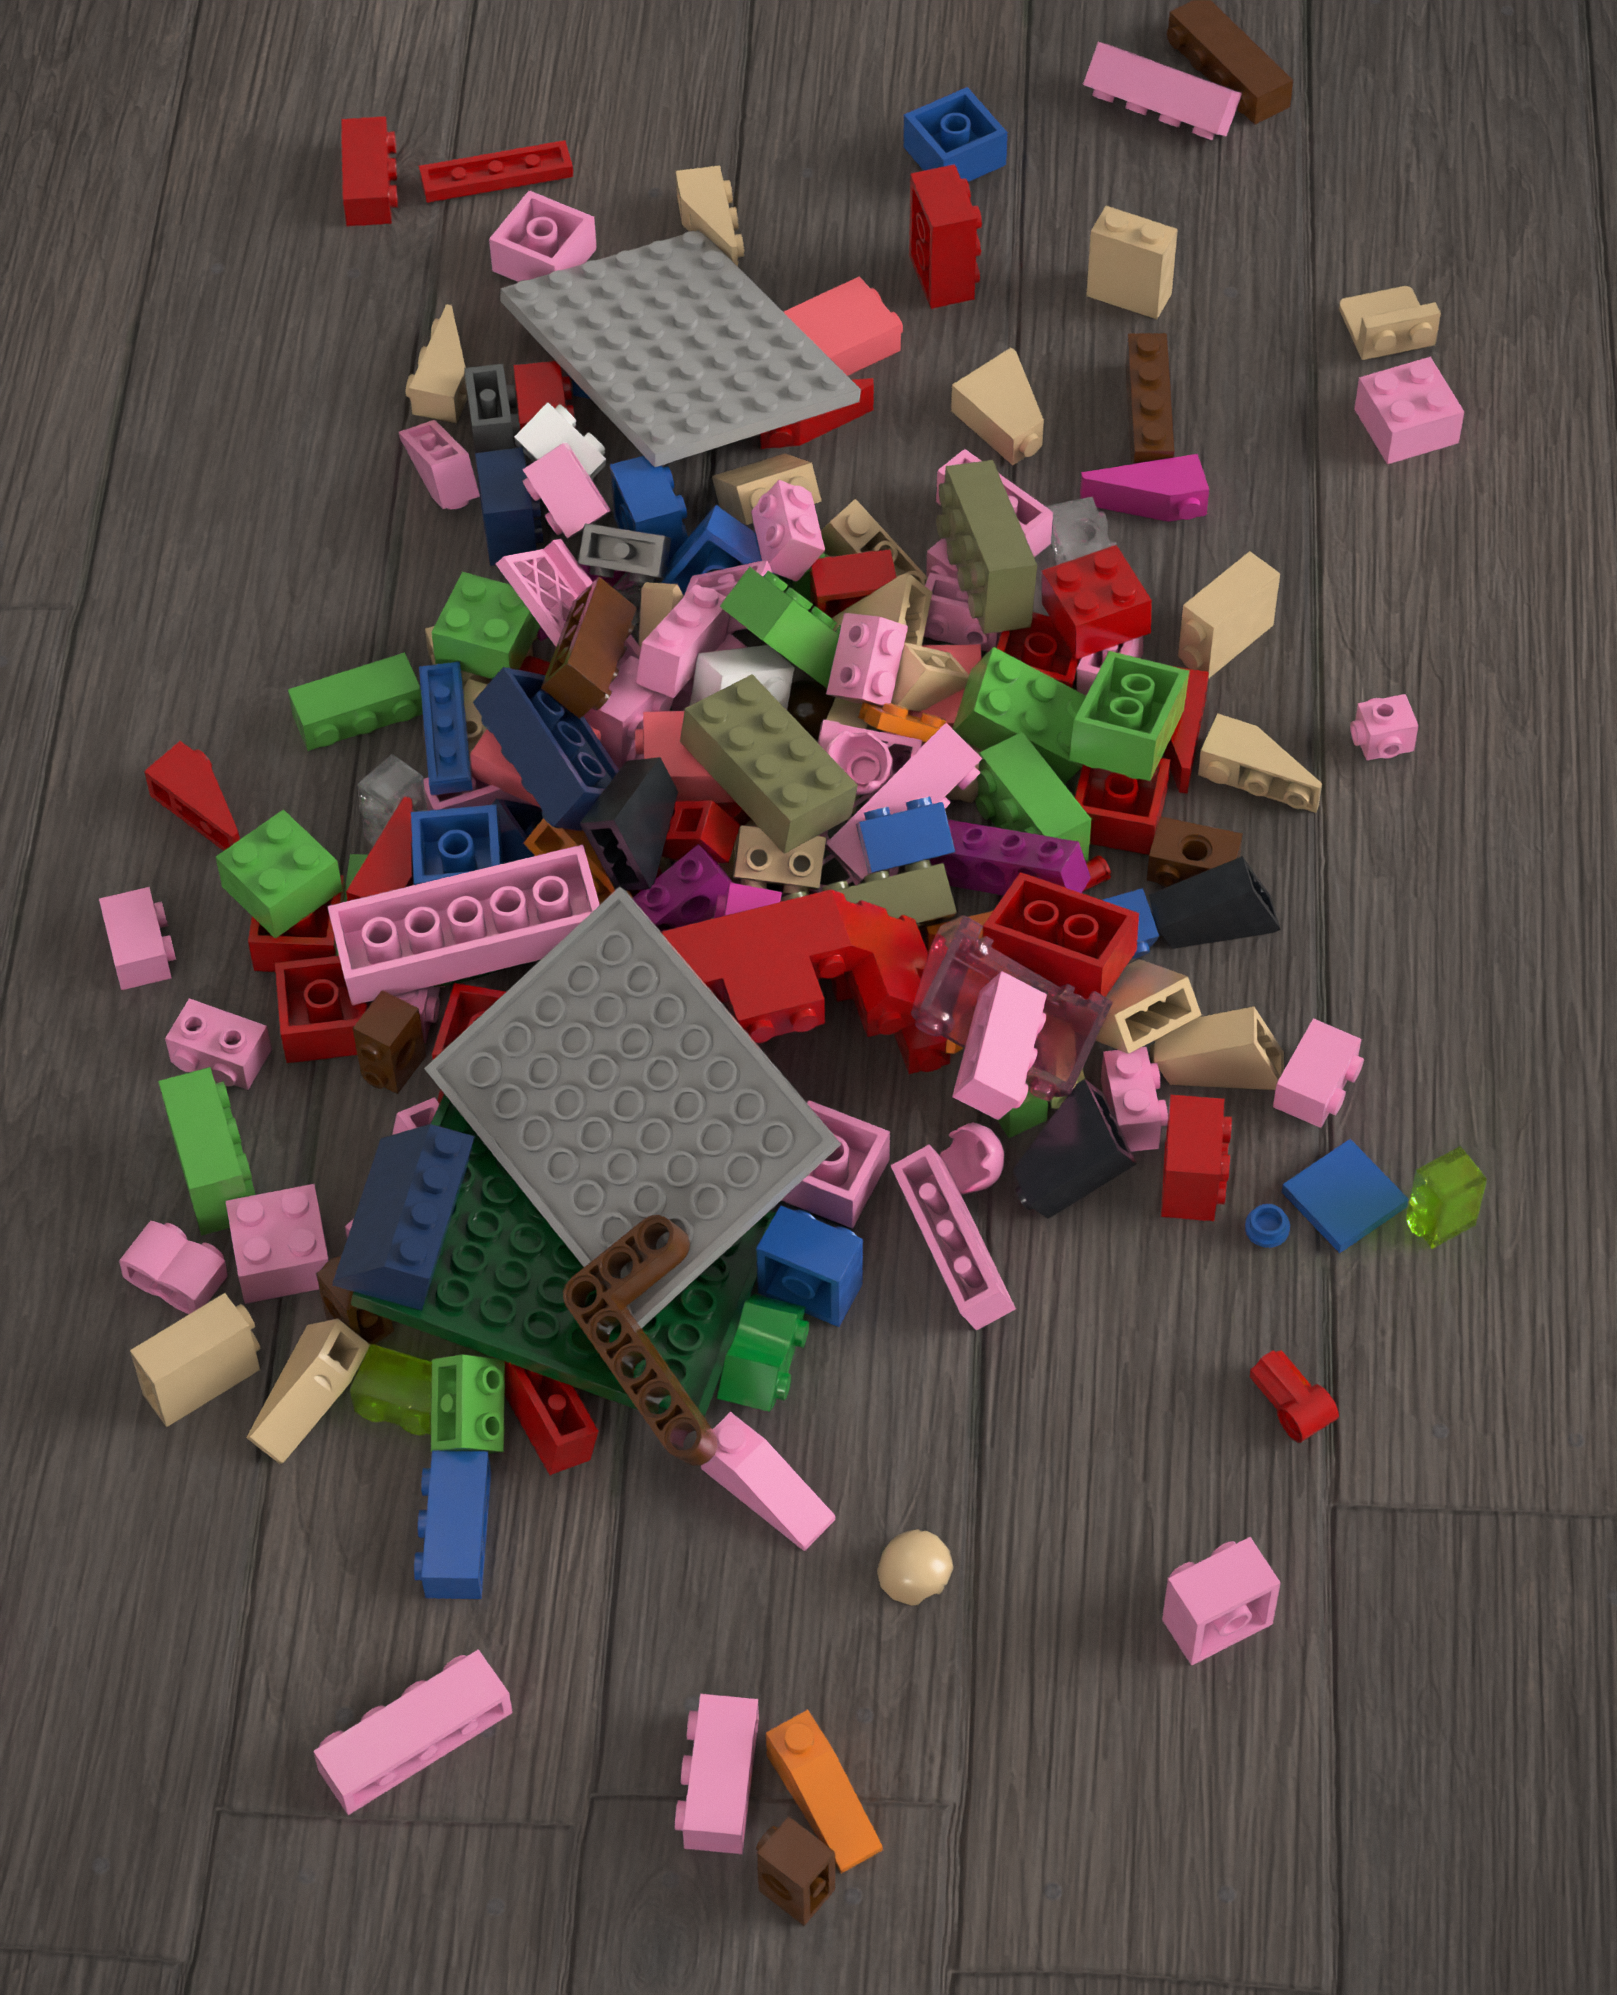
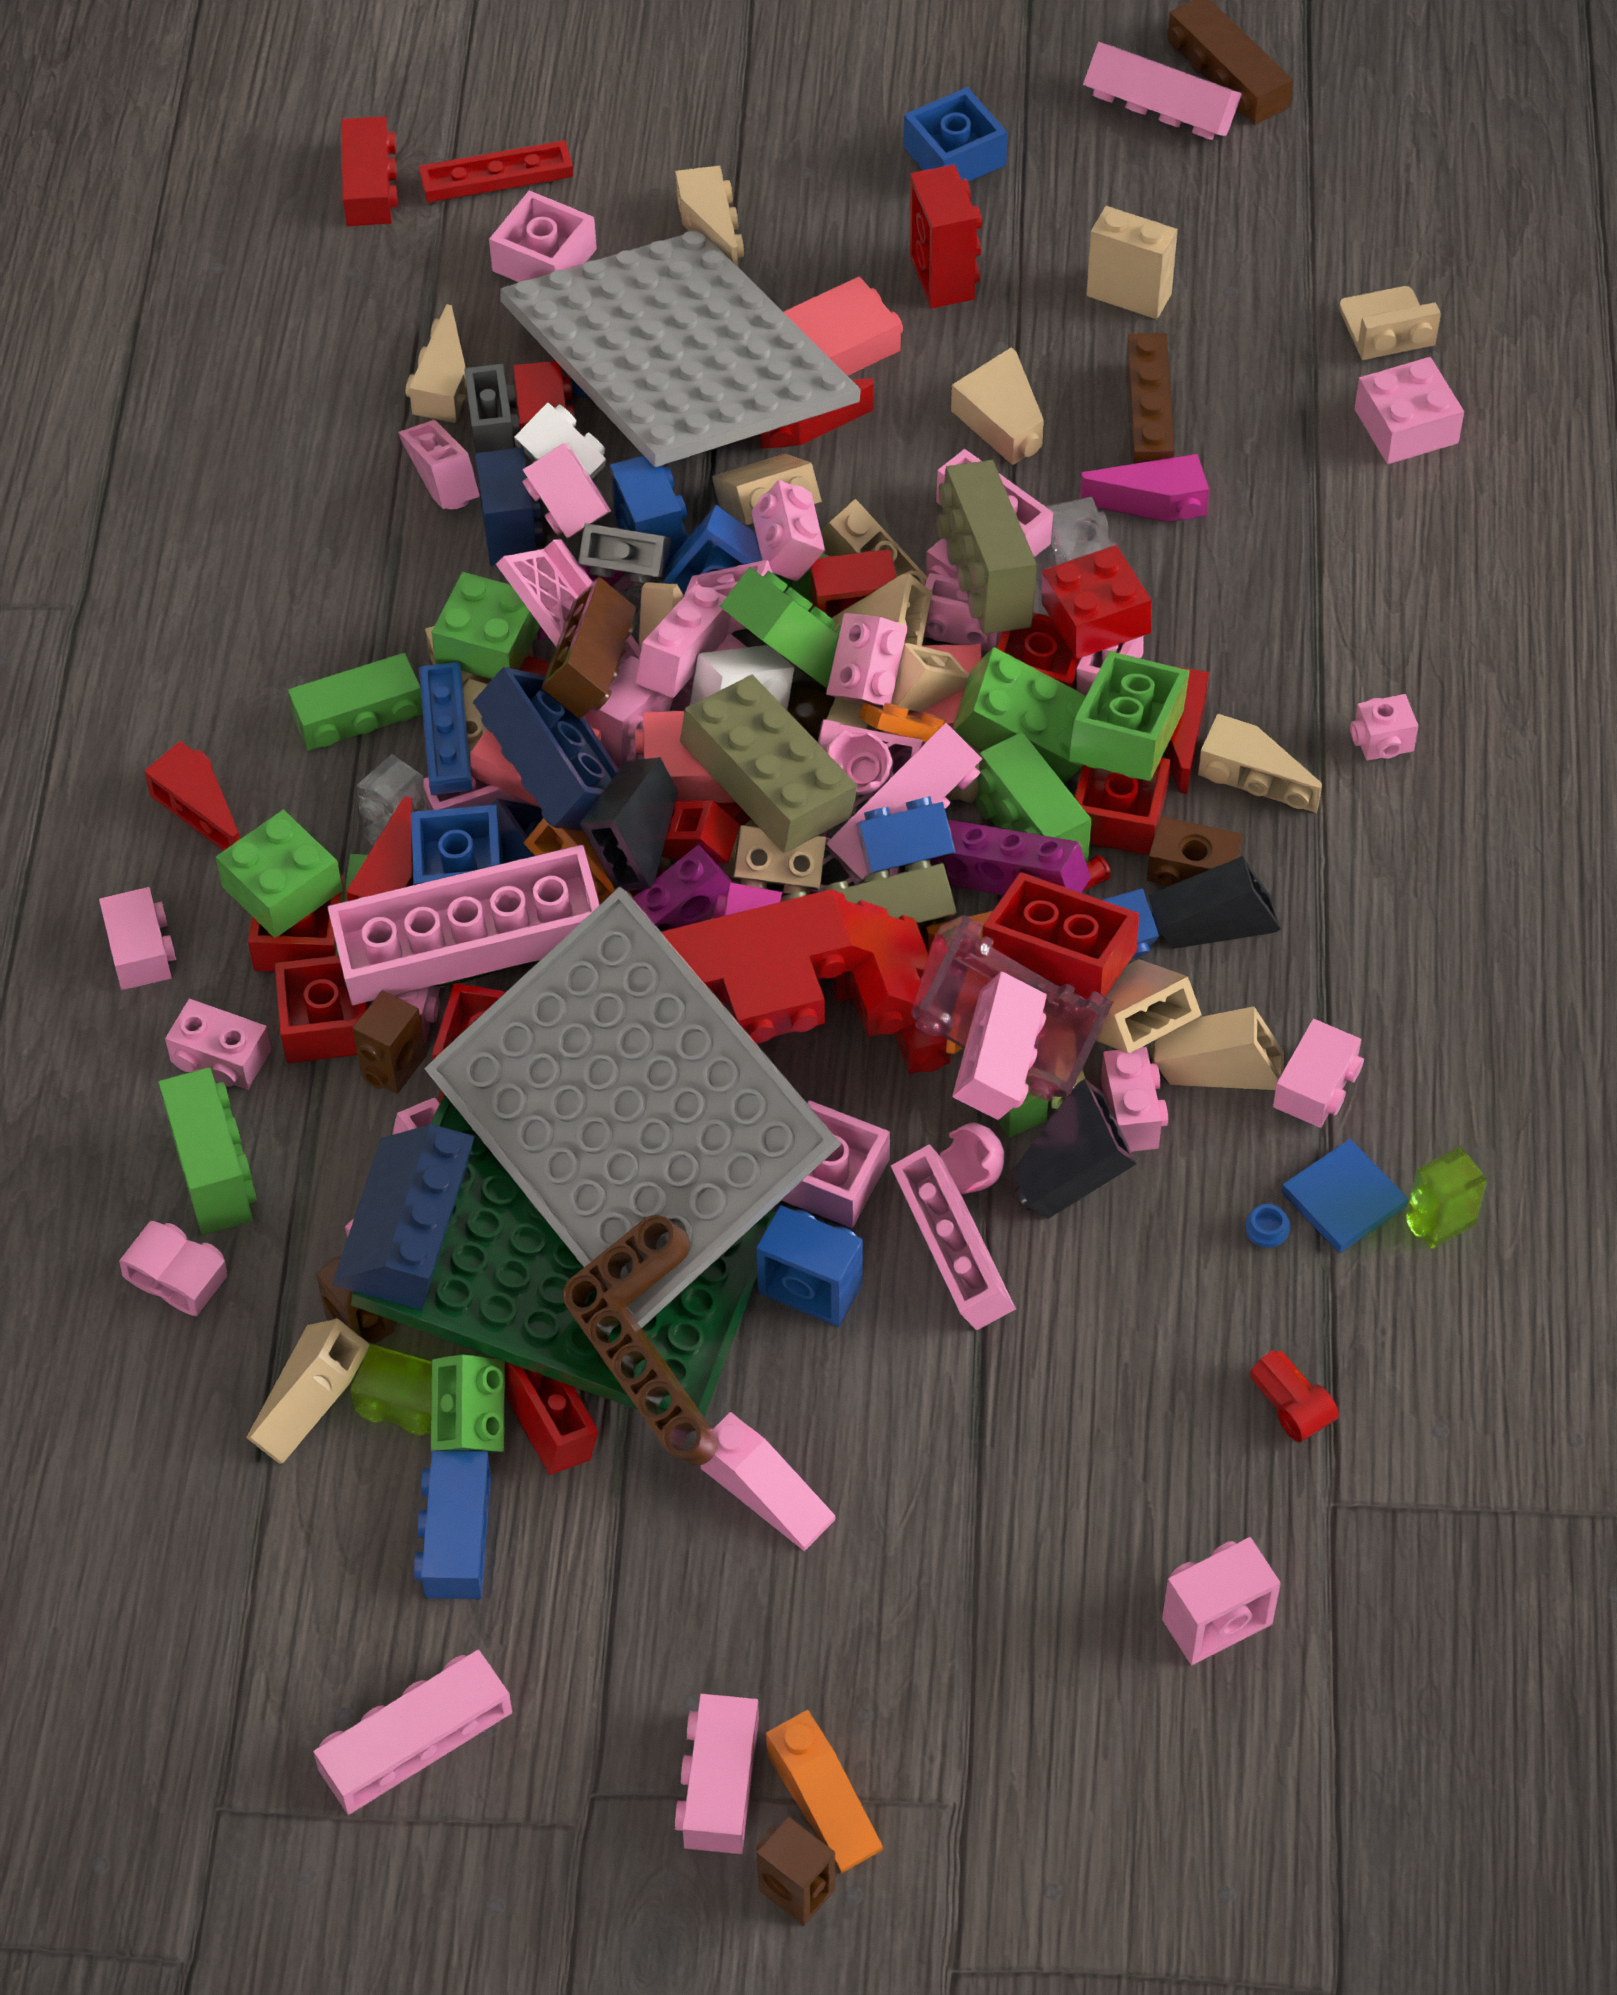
tan brick [130,1293,261,1427] -> none
bright pink brick [226,1184,329,1304] -> none
green brick [717,1294,809,1412] -> none
tan hair [877,1529,954,1605] -> none
red brick [1161,1095,1232,1221] -> none
tan brick [1178,551,1280,678] -> none

